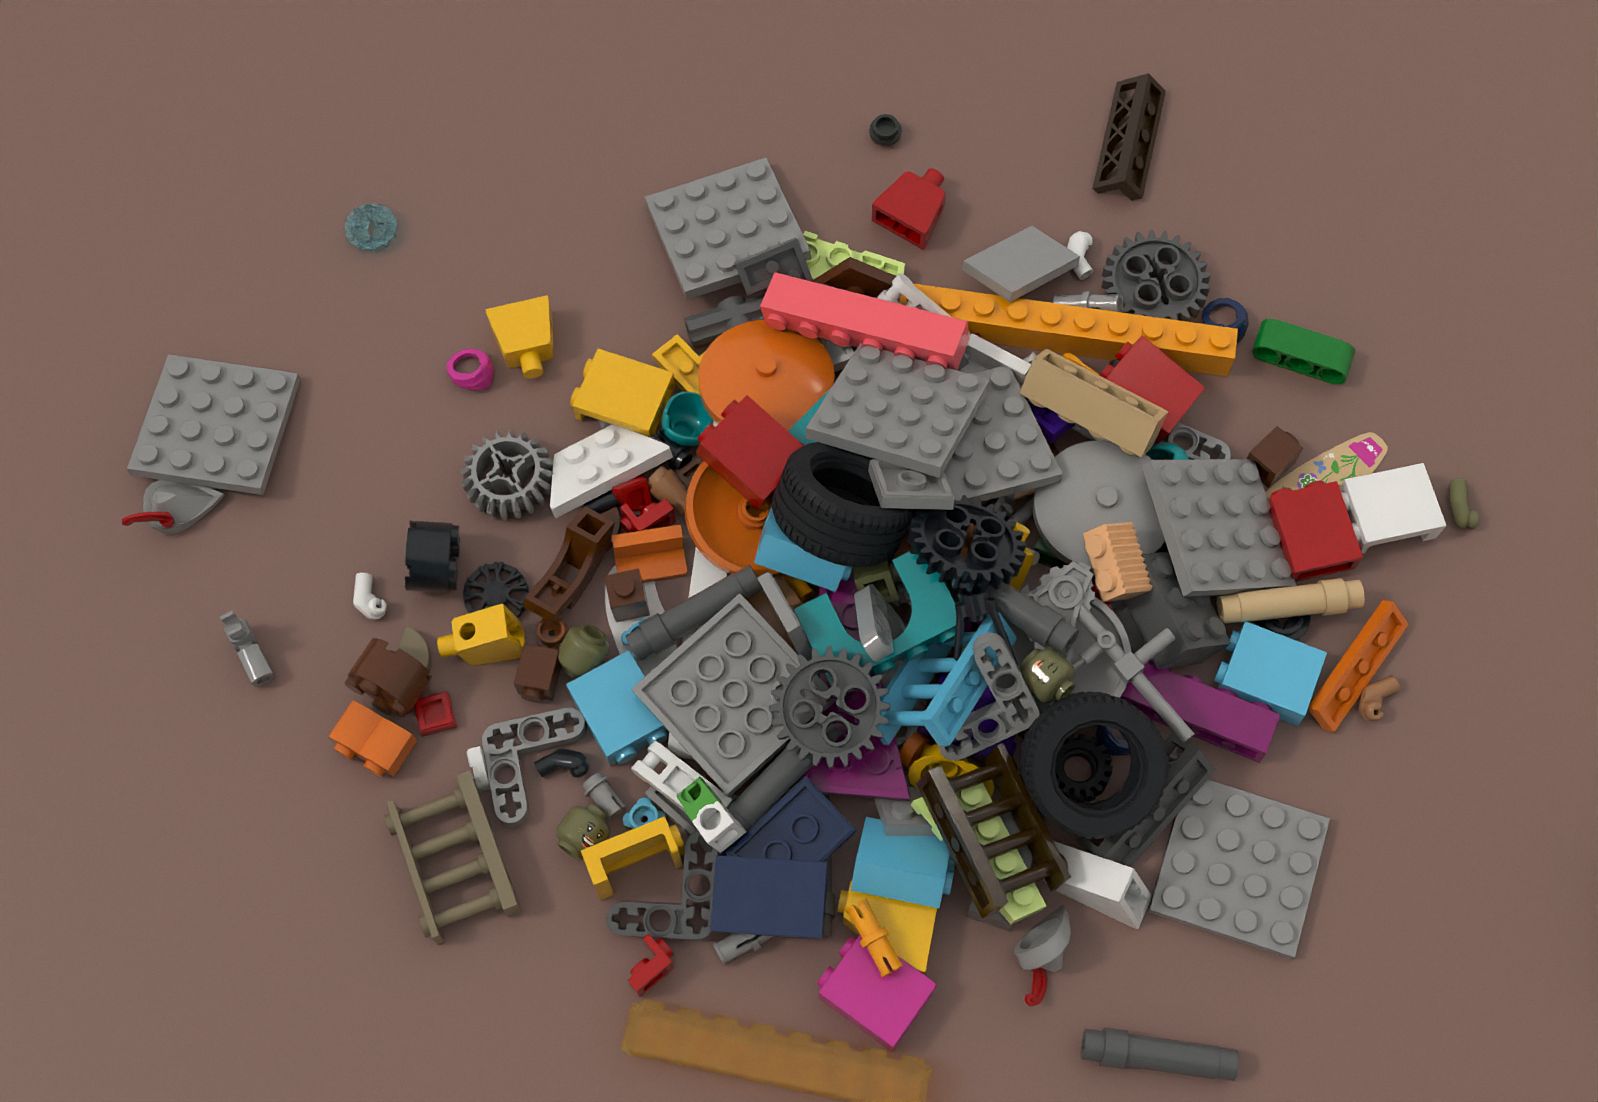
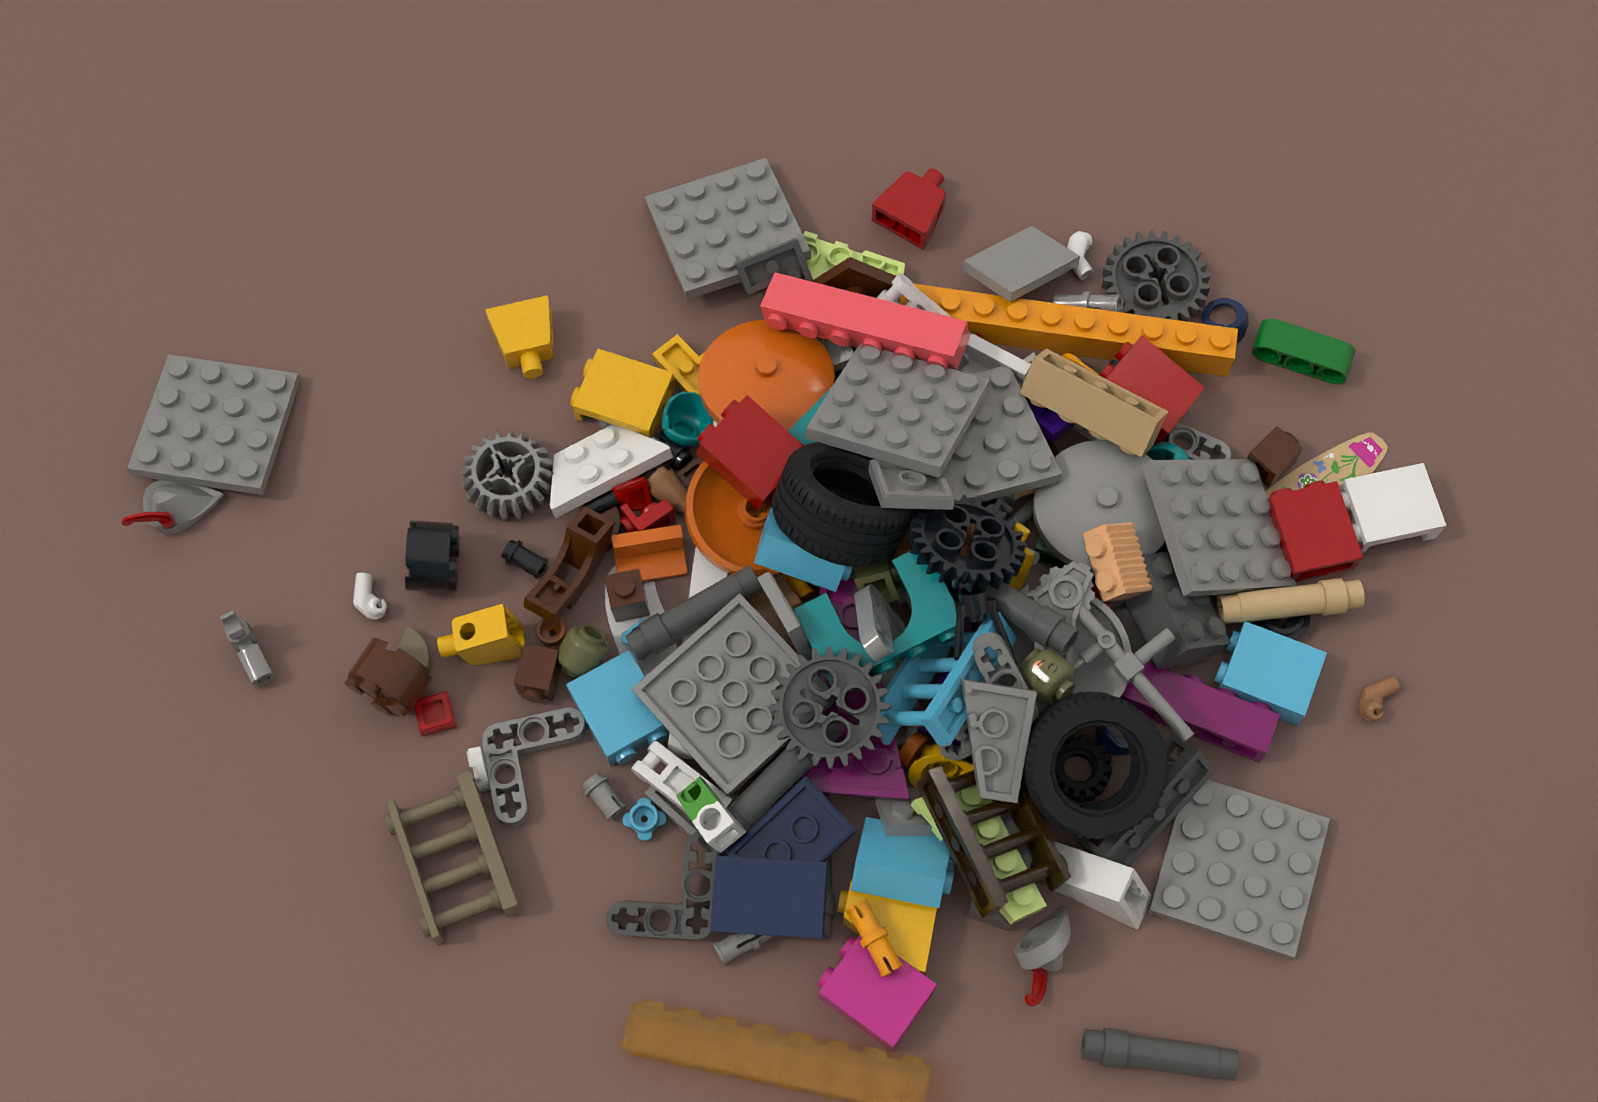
orange brick [328,700,417,778] -> none
clear light blue gear [344,203,398,252] -> none
dark pink piece [446,348,494,391] -> none
black wheel [463,562,529,618] -> none
black arm [534,748,589,778] -> none
olive head [555,804,610,861] -> none
yellow panel [581,816,685,901] -> none
red bracket [627,934,674,998] -> none
dark grey piece [684,293,765,347] -> none
pearl dark grey plate [869,114,901,146] -> none
dark brown fence [1092,73,1166,201] -> none
orange plate [1308,600,1409,733] -> none
olive arm [1449,478,1480,529] -> none
none -> black pin [501,540,548,579]
none -> light grey wing [961,678,1037,803]

